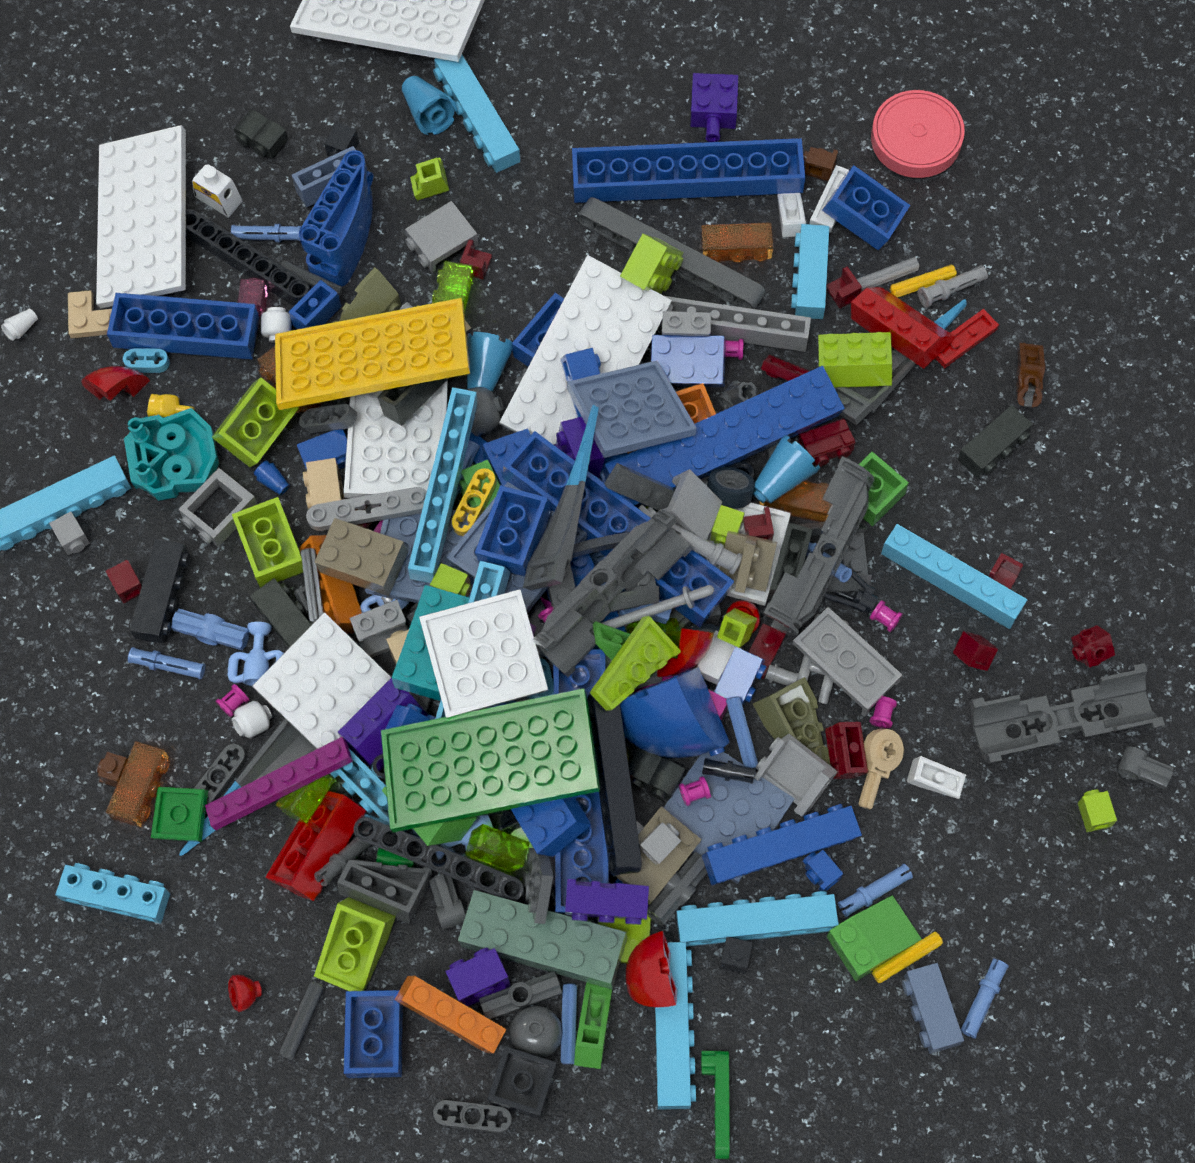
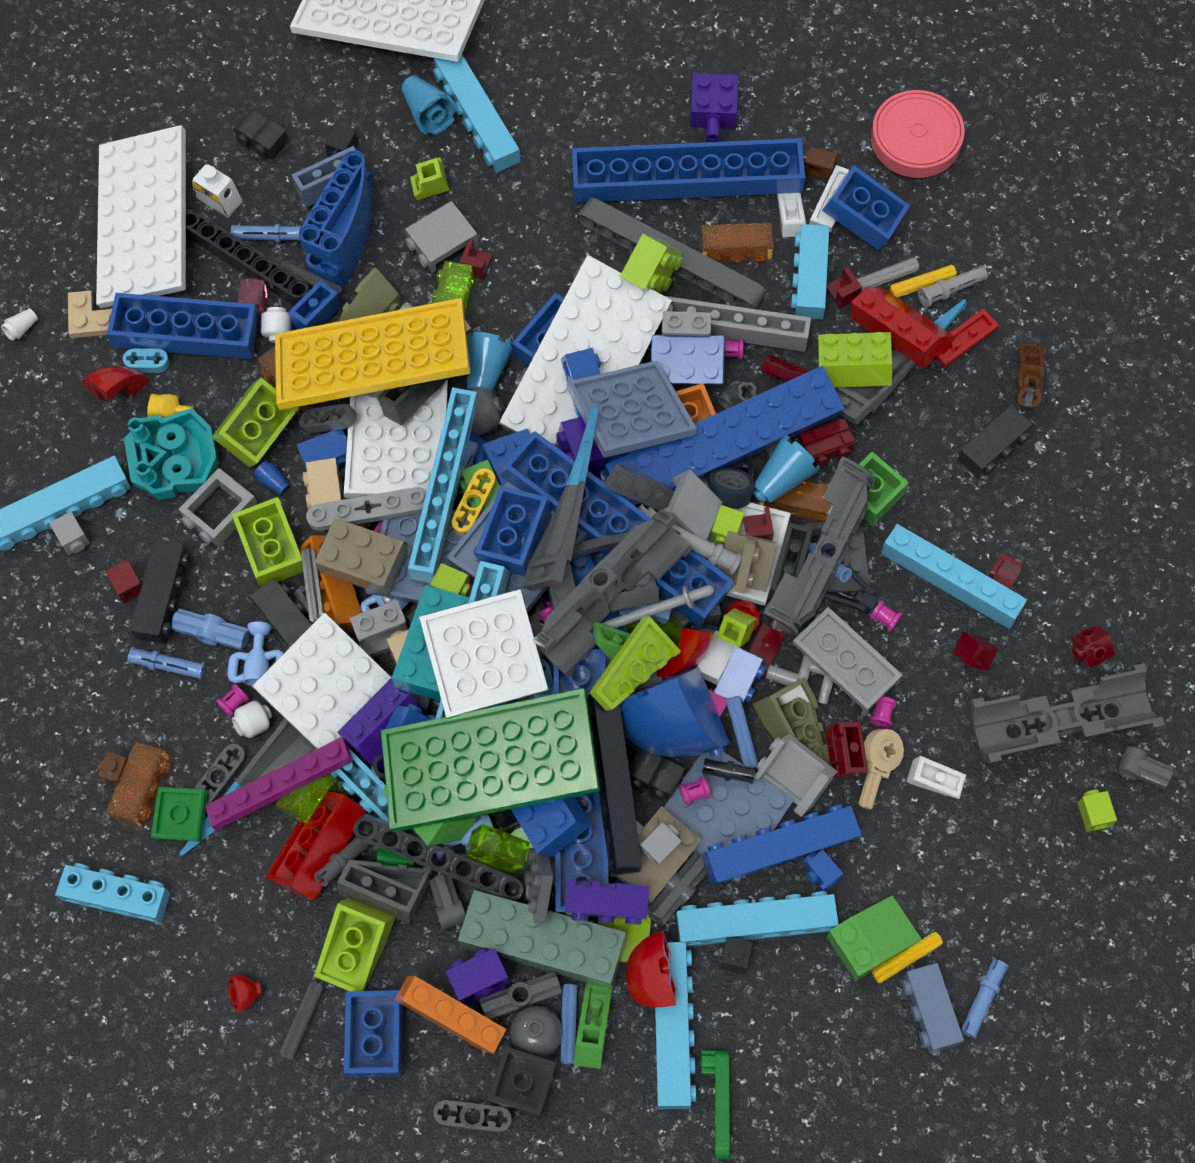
medium blue pin [838,864,913,917] -> none

